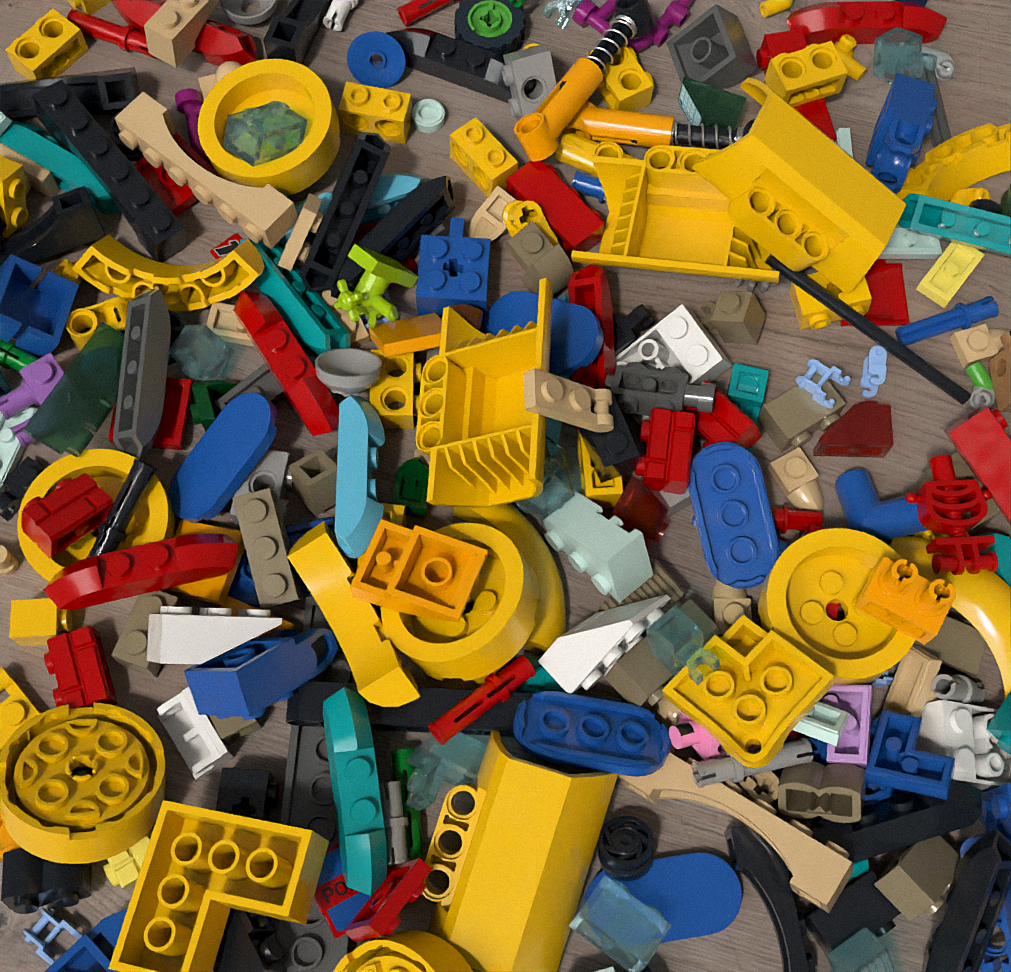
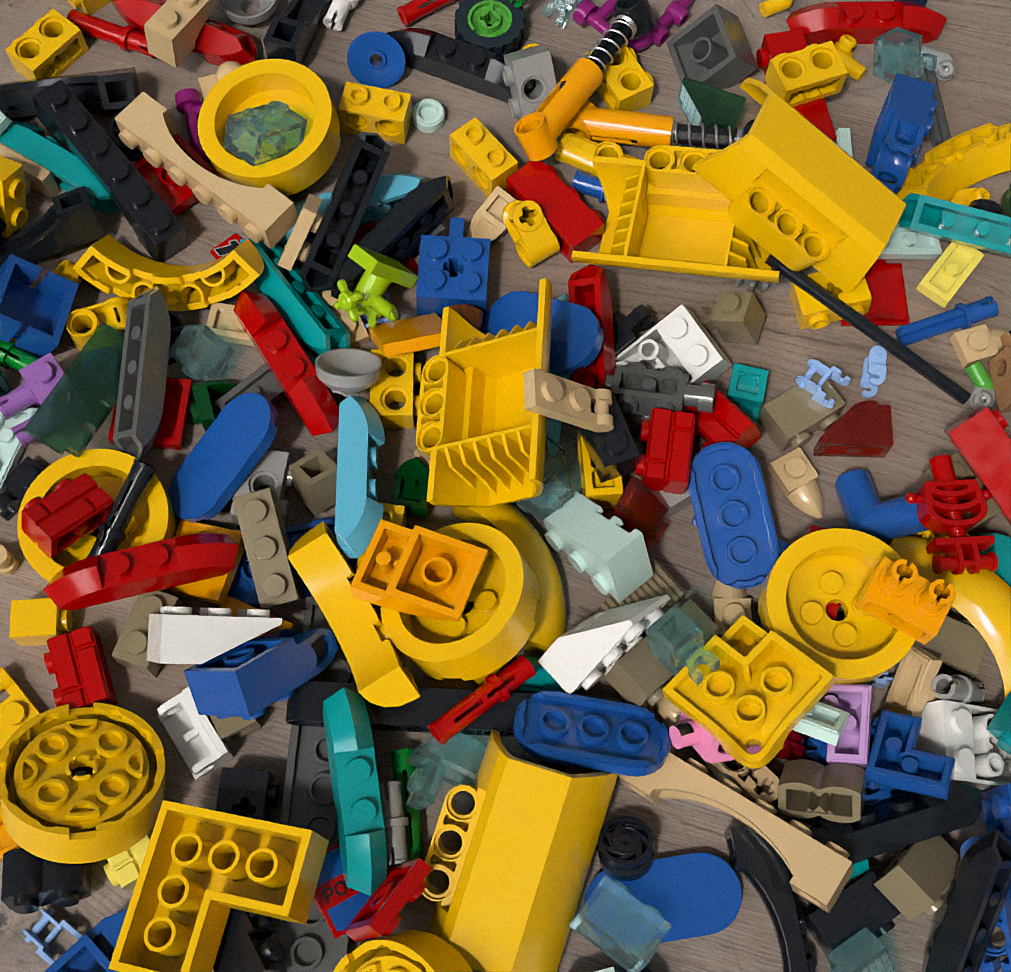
dark tan brick [504,221,574,297] -> none
light grey pin [692,737,813,788] -> none
red axle [770,505,823,534] -> none

